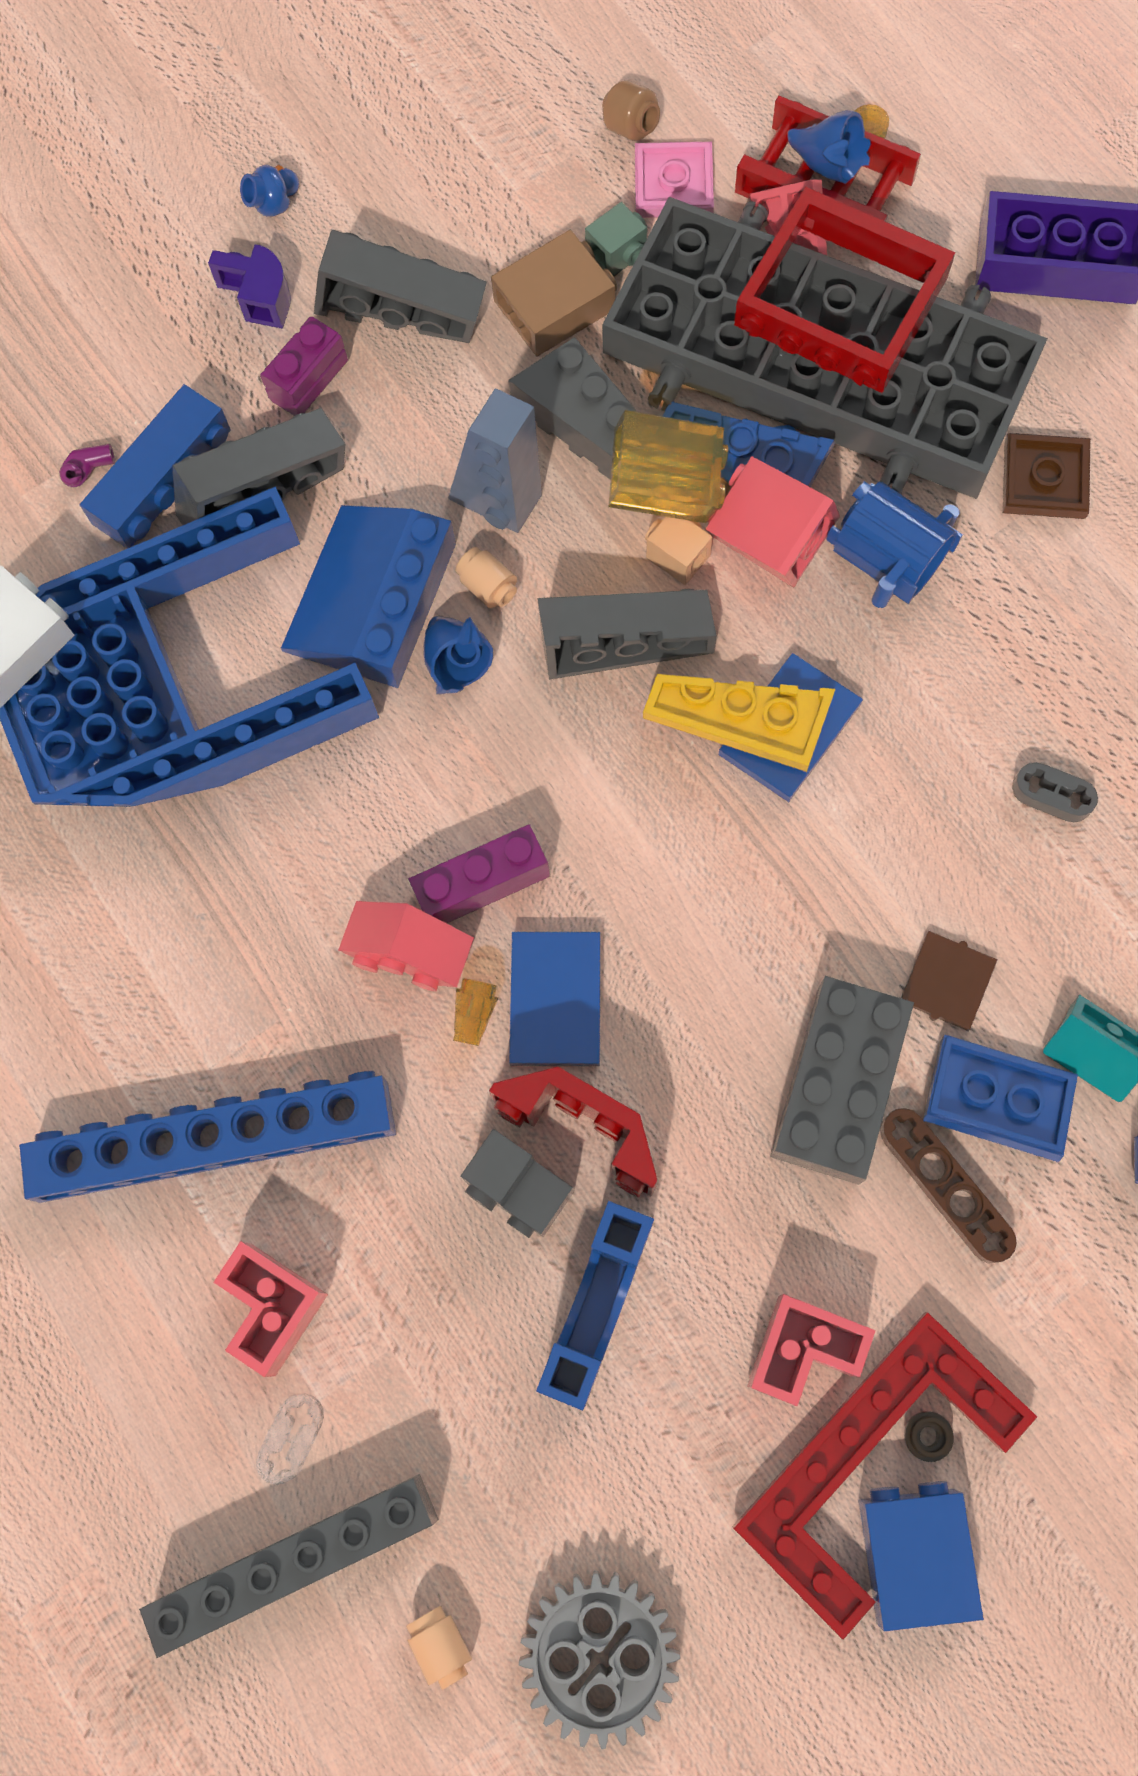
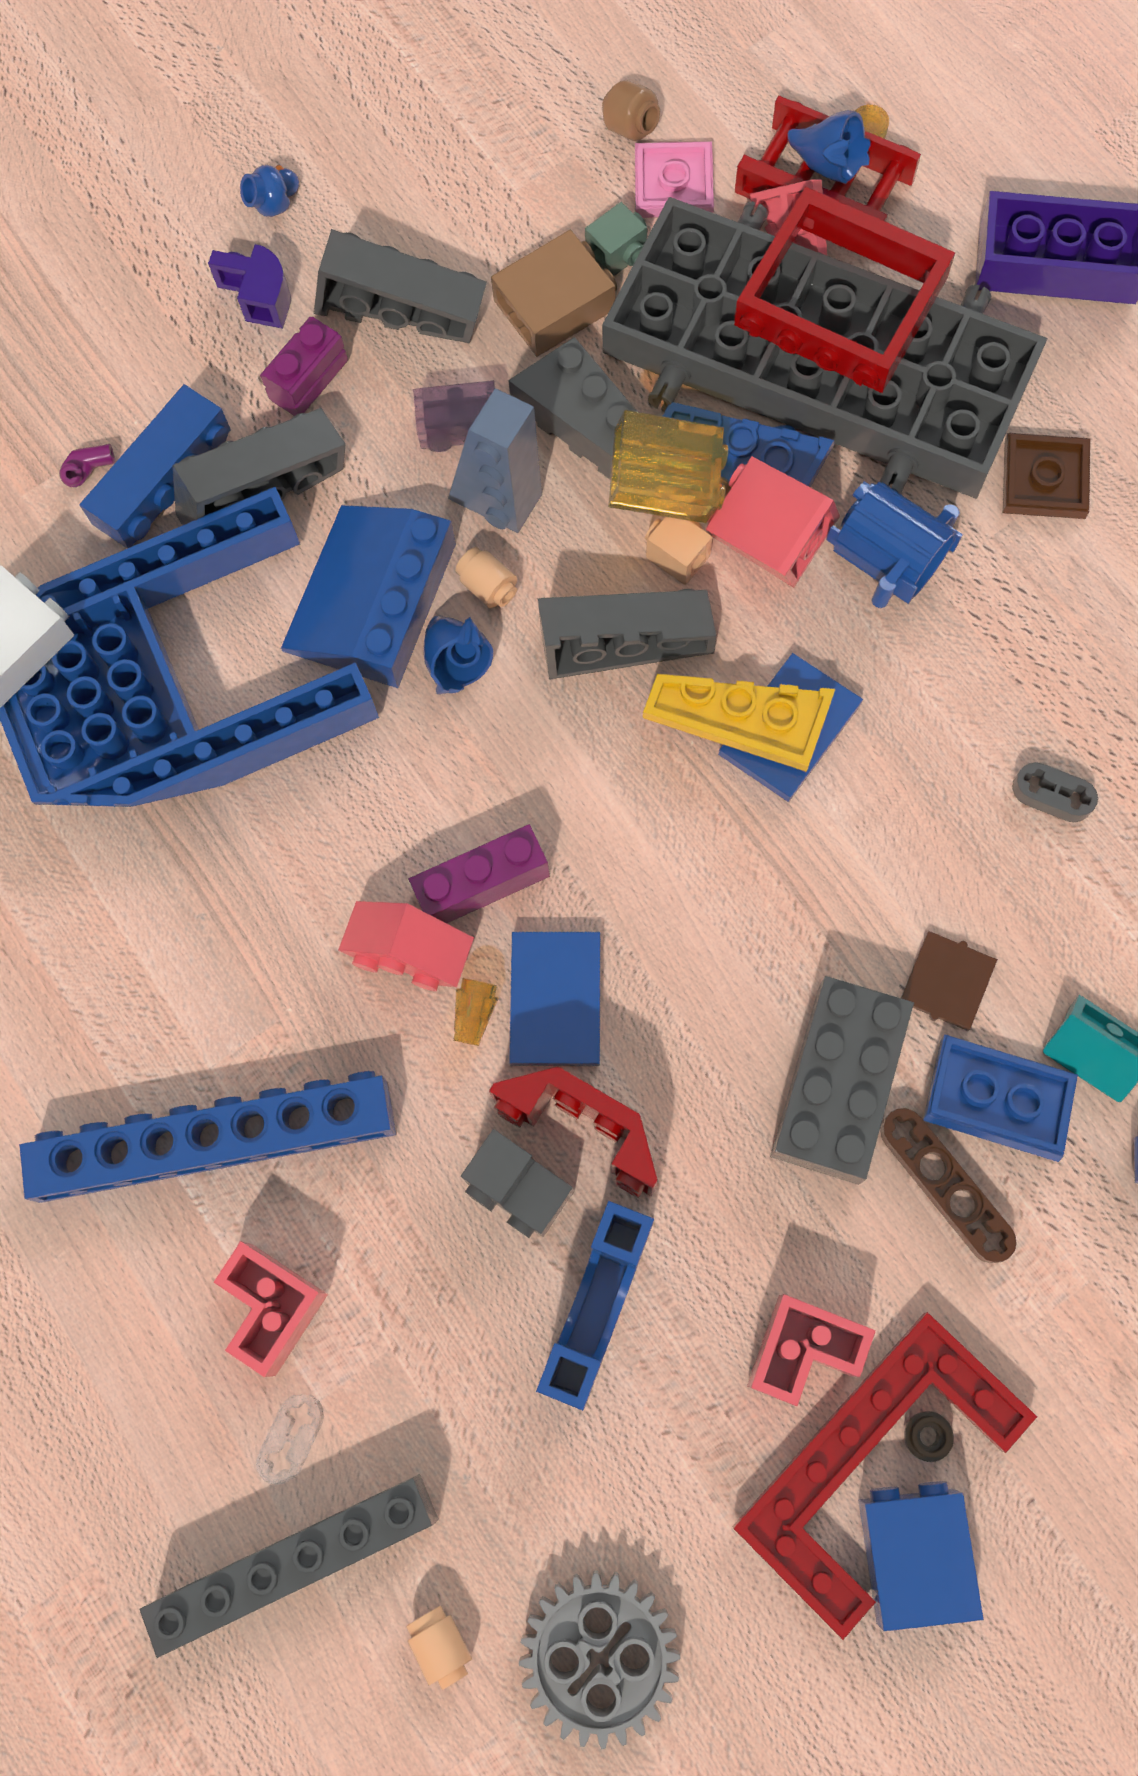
none -> clear purple brick [413,380,495,452]

